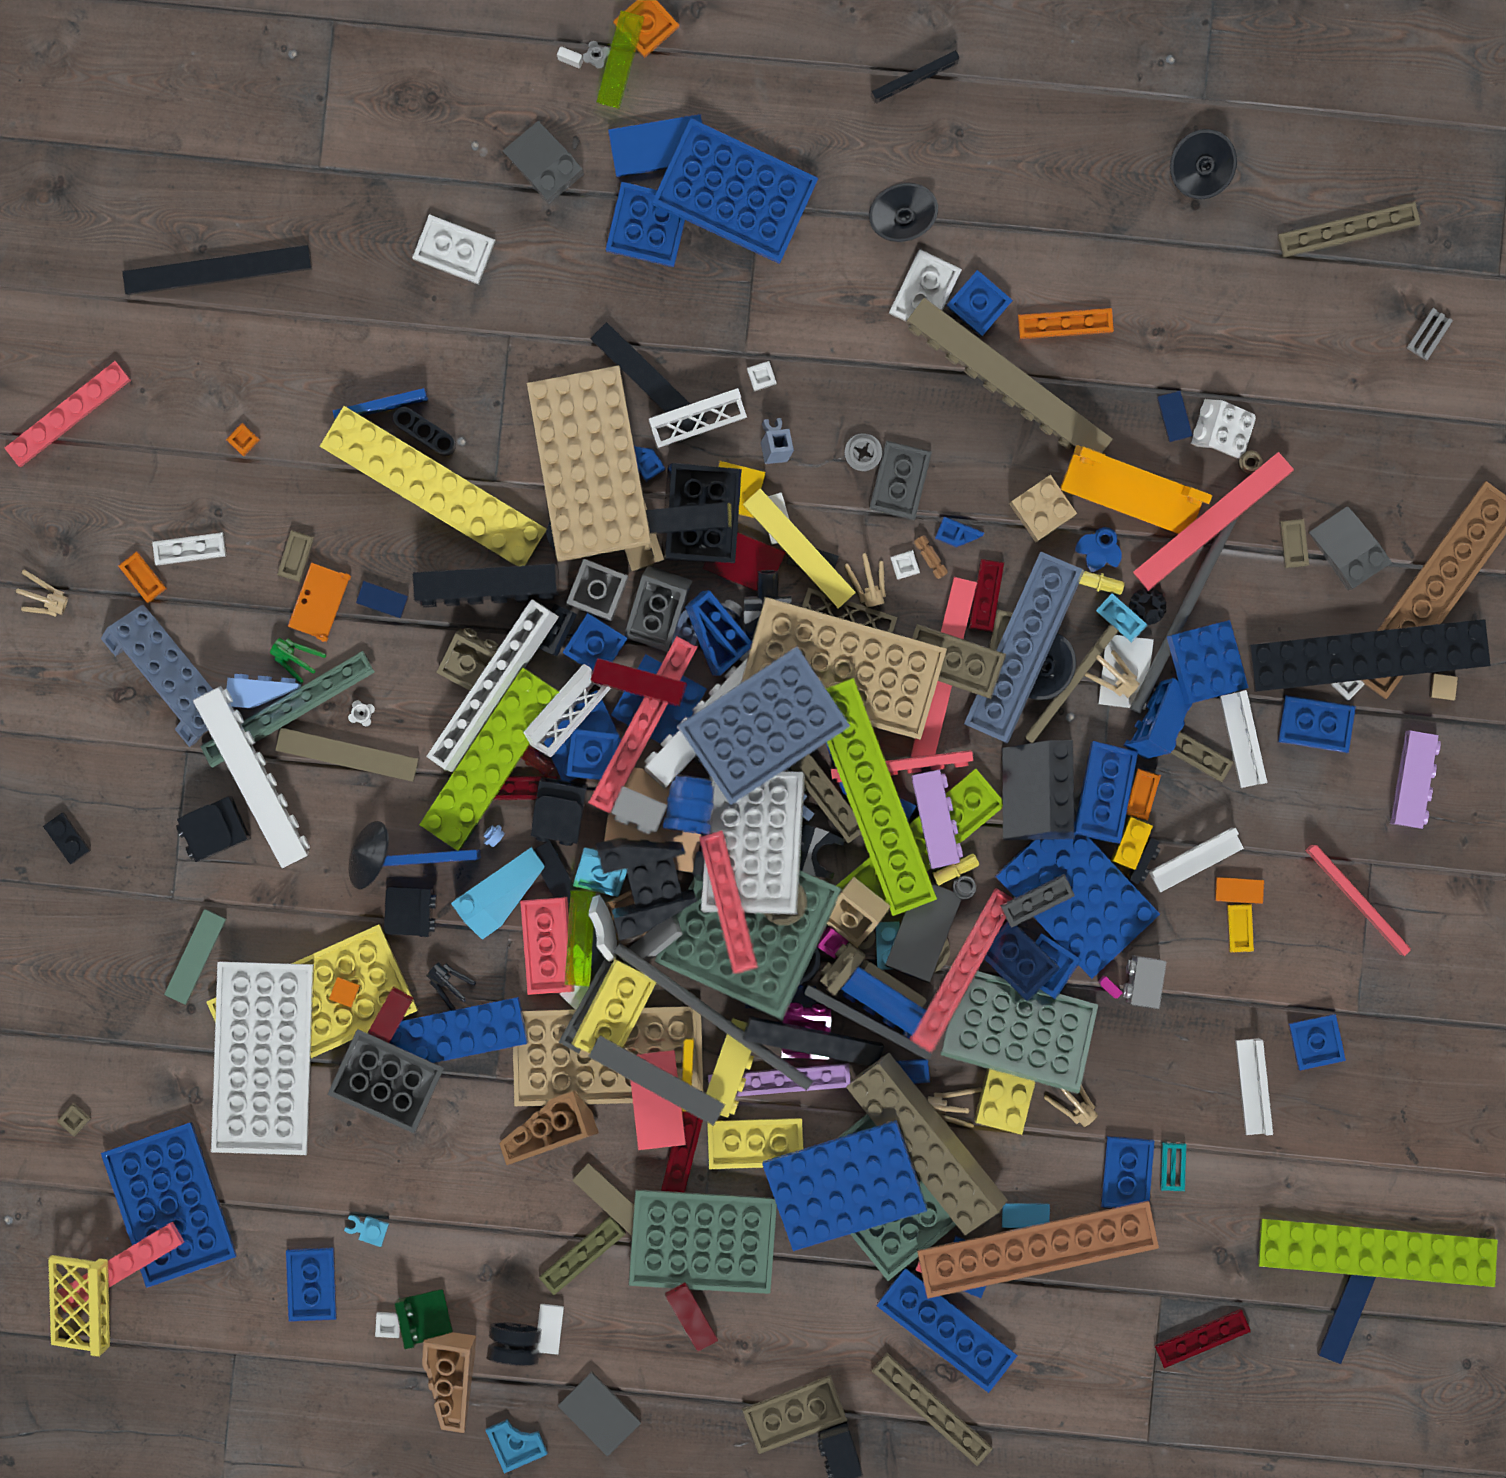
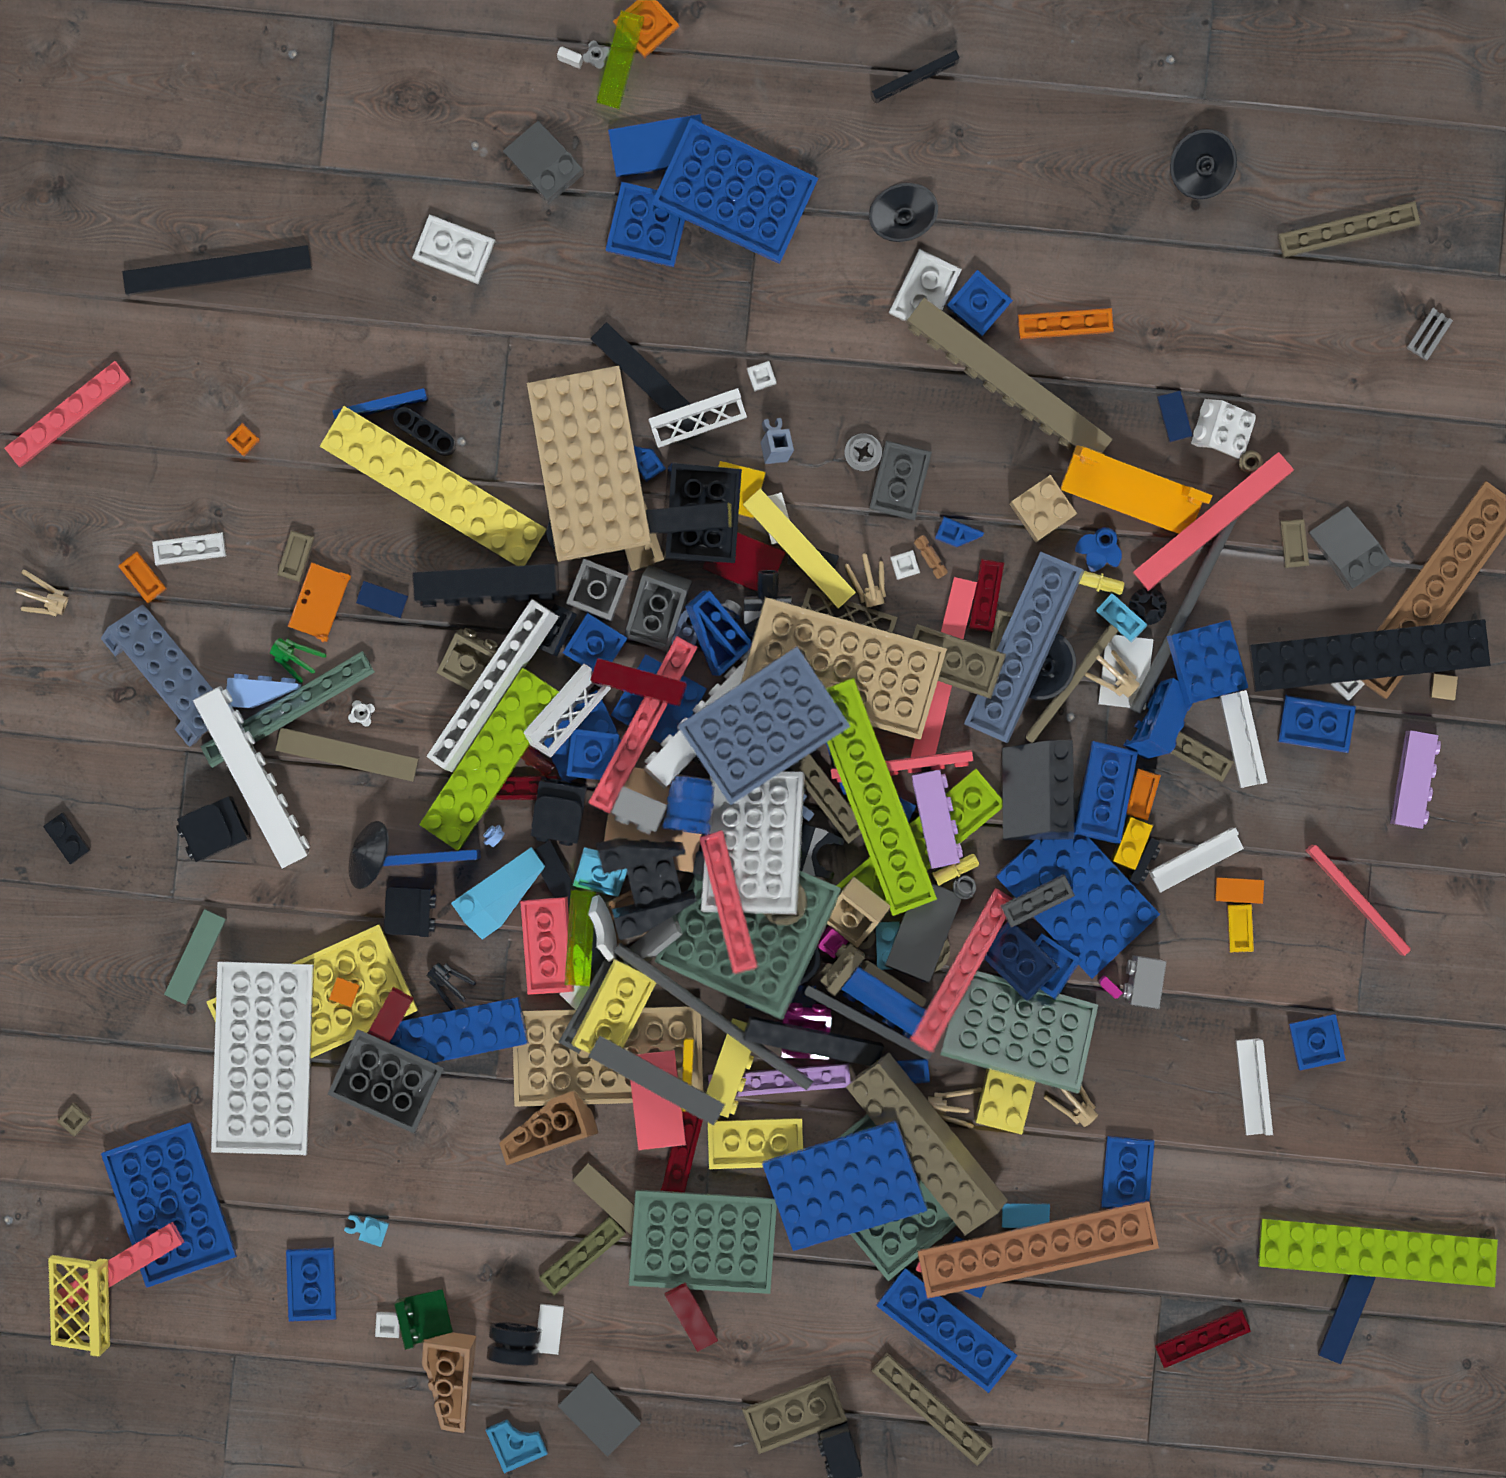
teal tile [1160,1142,1186,1191] -> none

